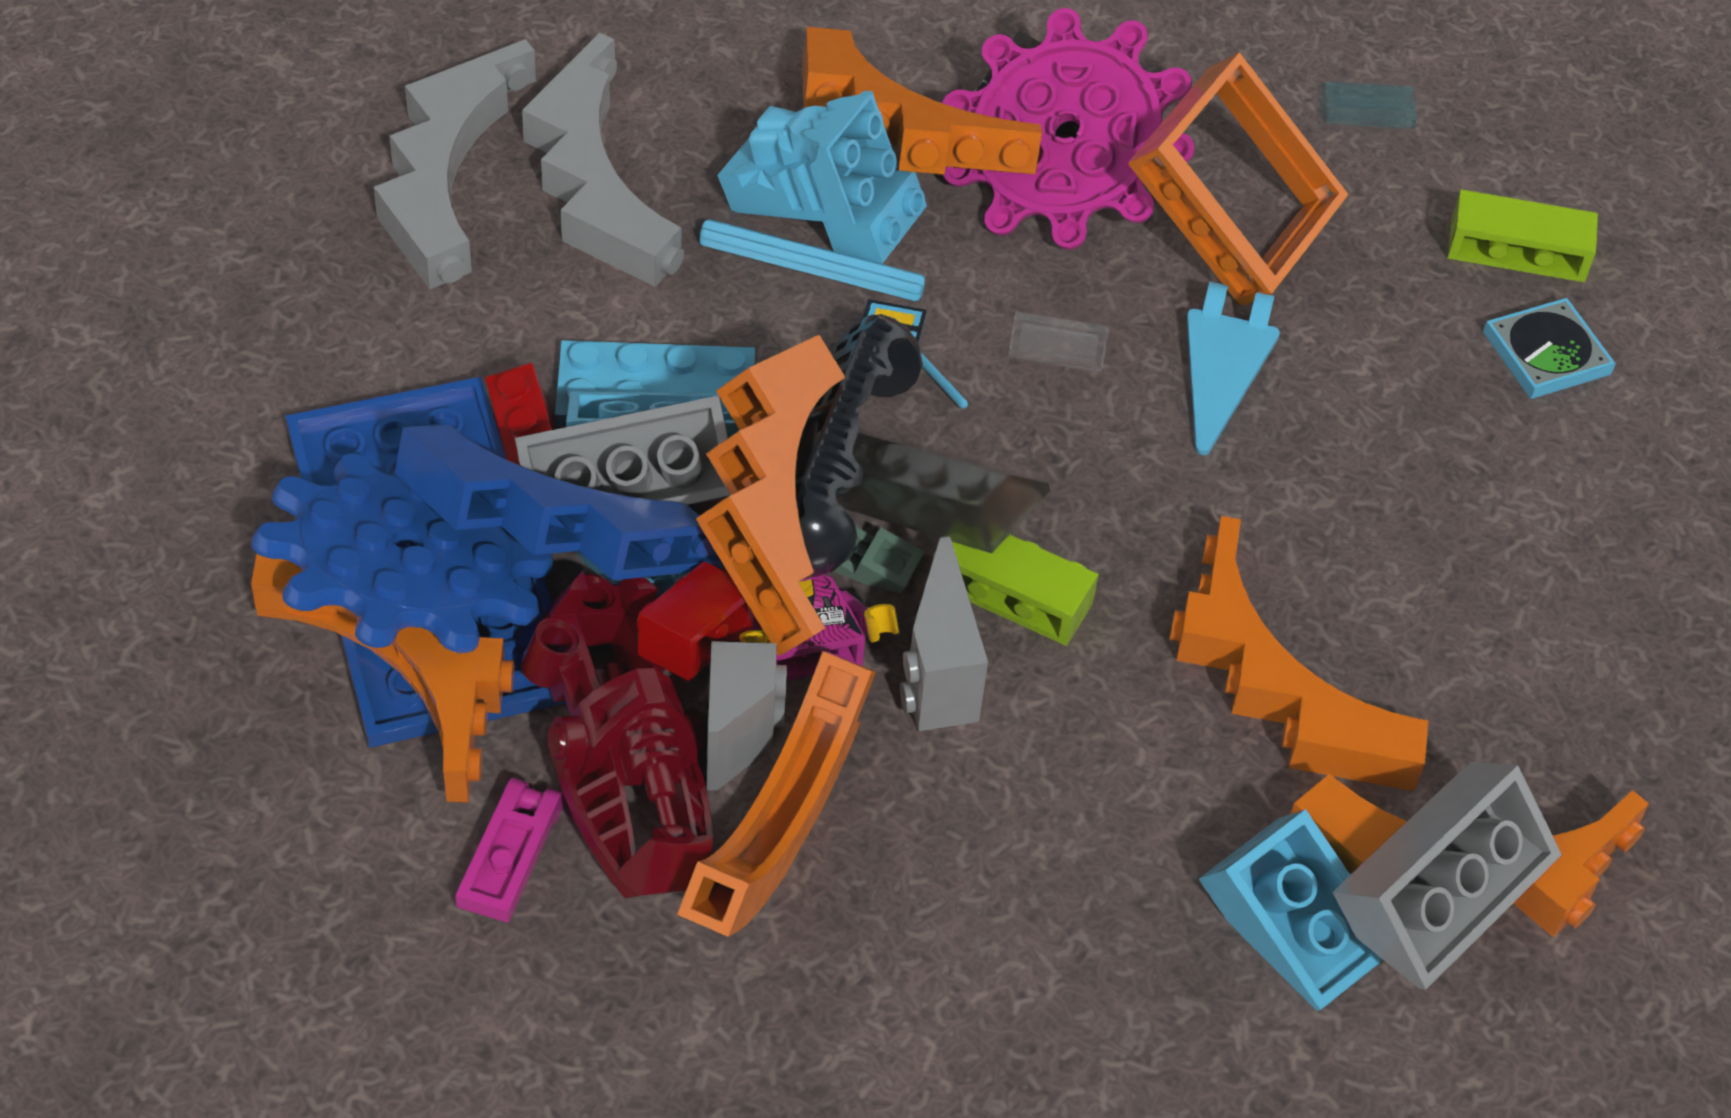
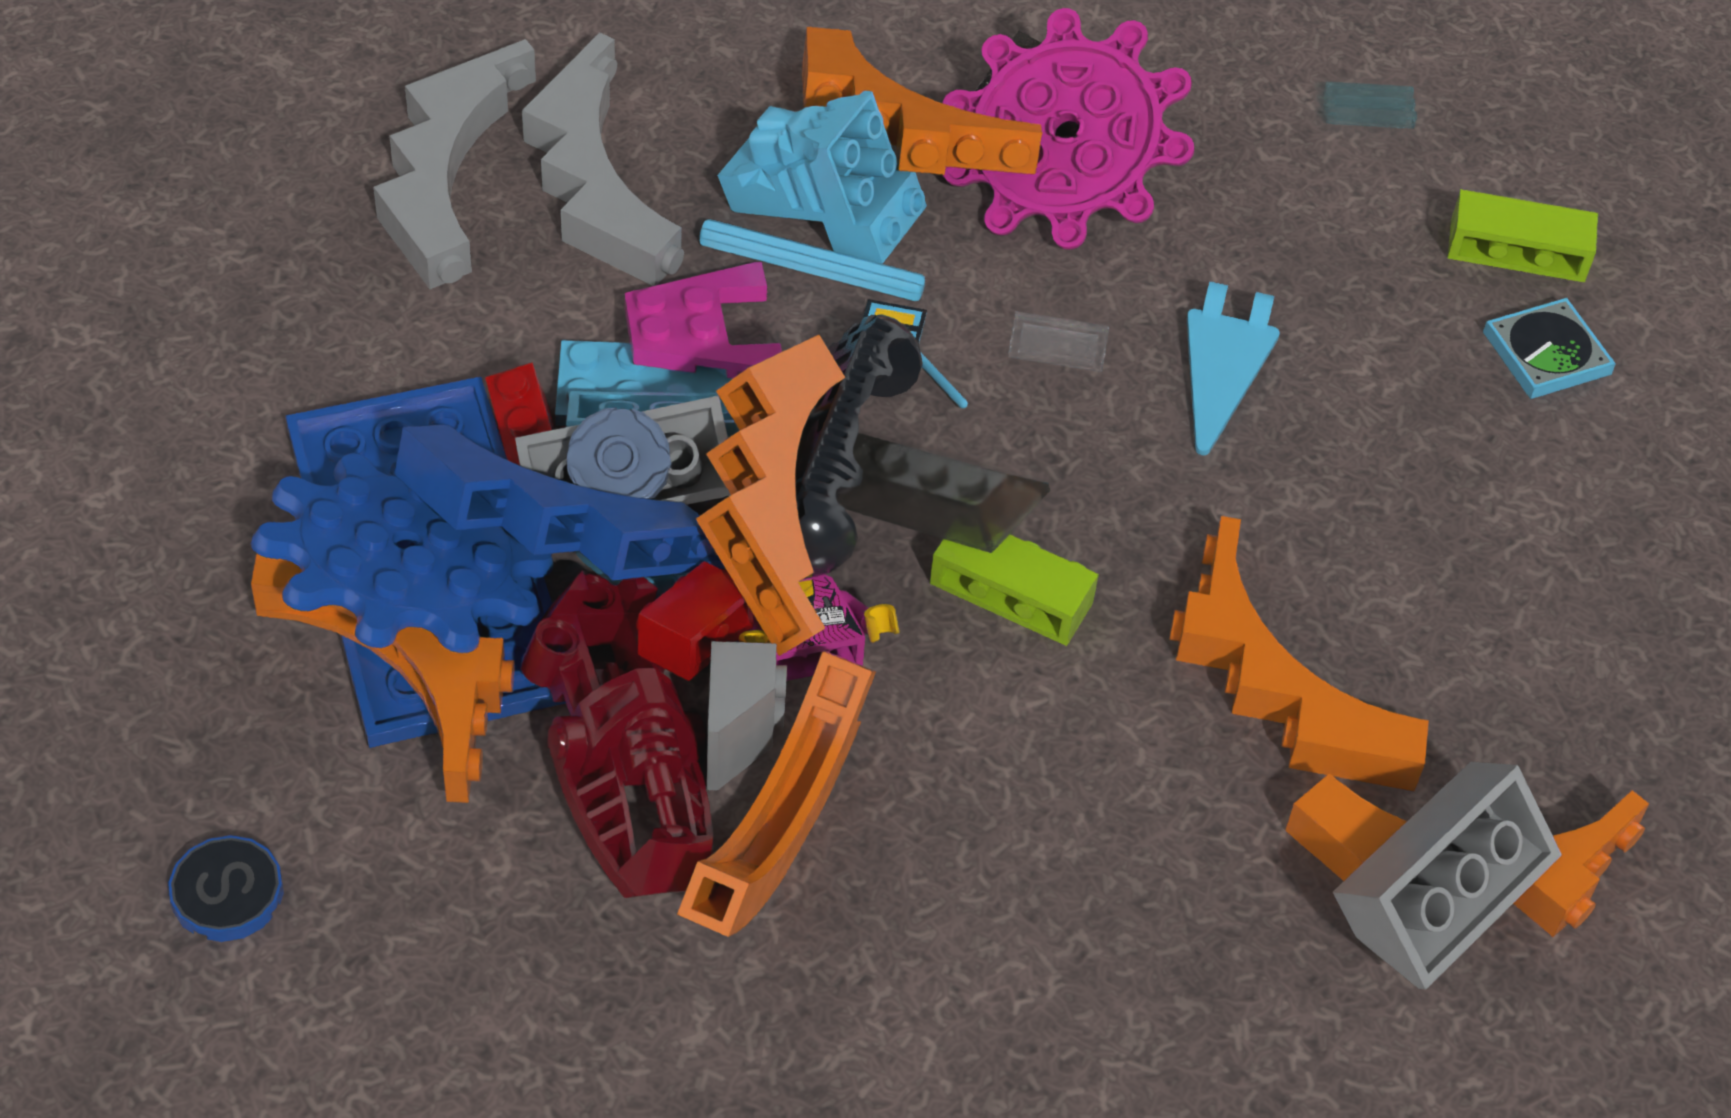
dark pink plate [455,778,565,923] -> none
sand green slope [833,526,924,593] -> none
light grey slope [900,536,988,731] -> none
orange window [1128,52,1349,306] -> none
medium azure slope [1199,809,1383,1011] -> none
none -> black tile [168,835,284,942]
none -> sand blue tile [567,407,671,500]
none -> dark pink wing [625,262,782,378]

